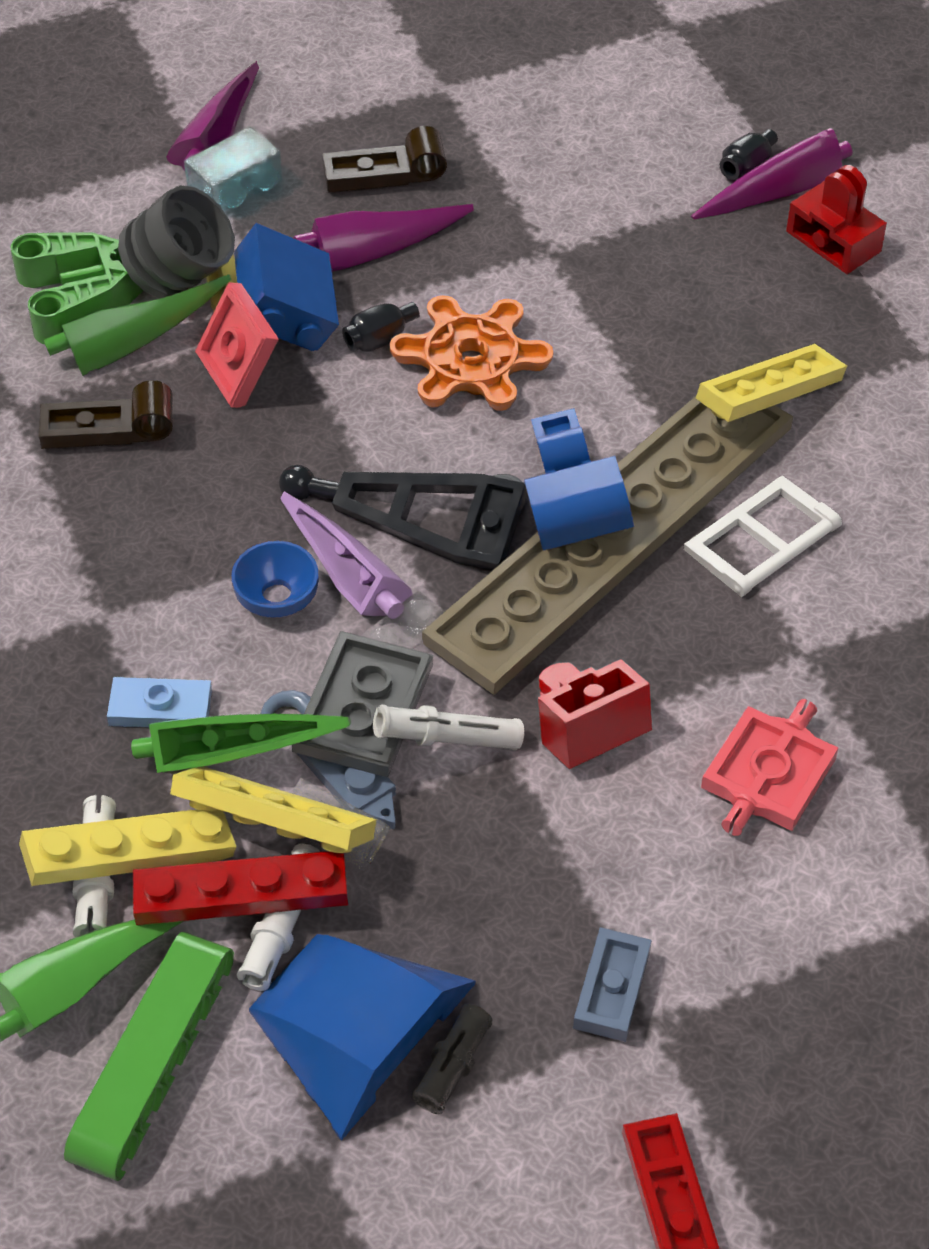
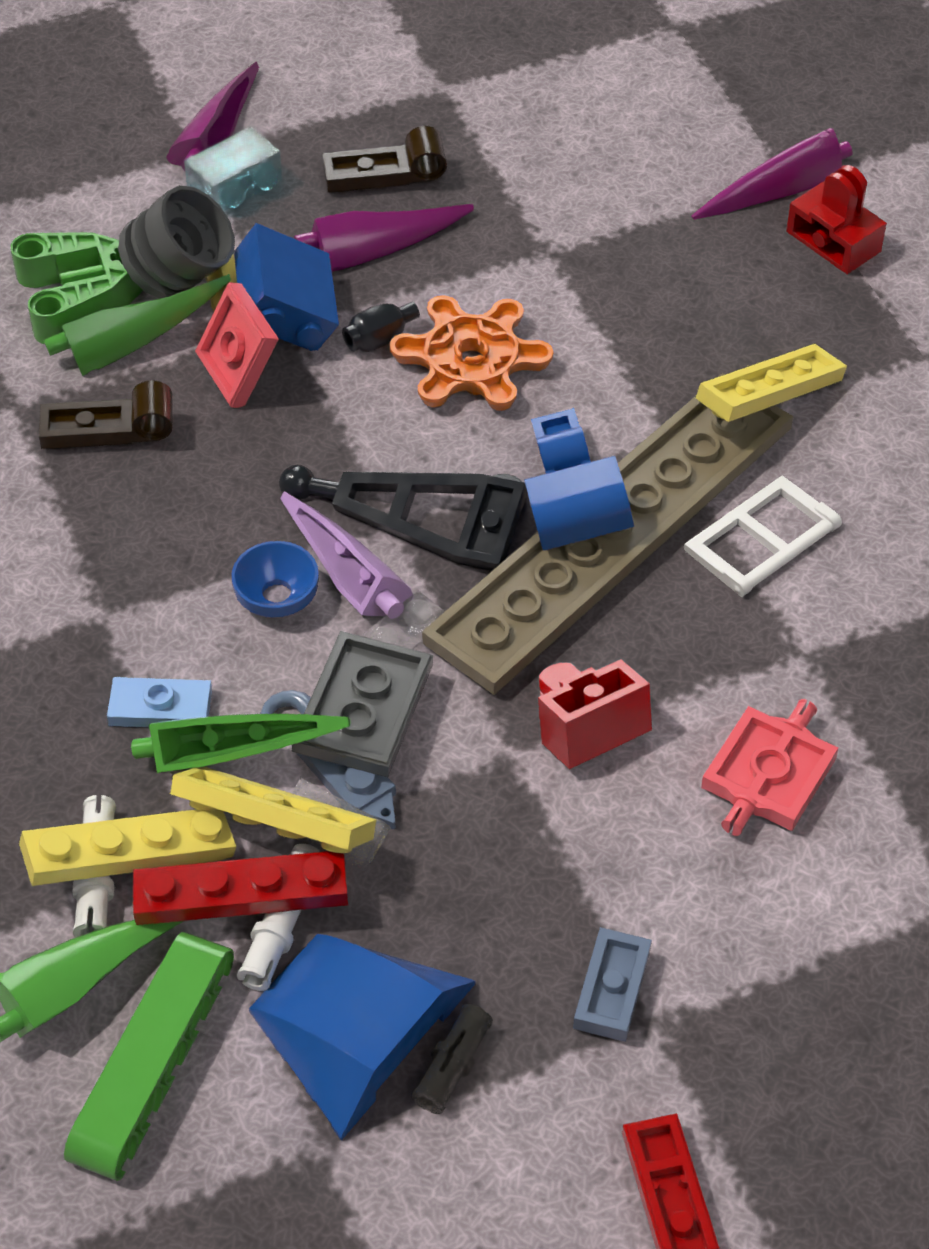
white pin [373,705,524,751] -> none
black plant [719,129,778,180] -> none

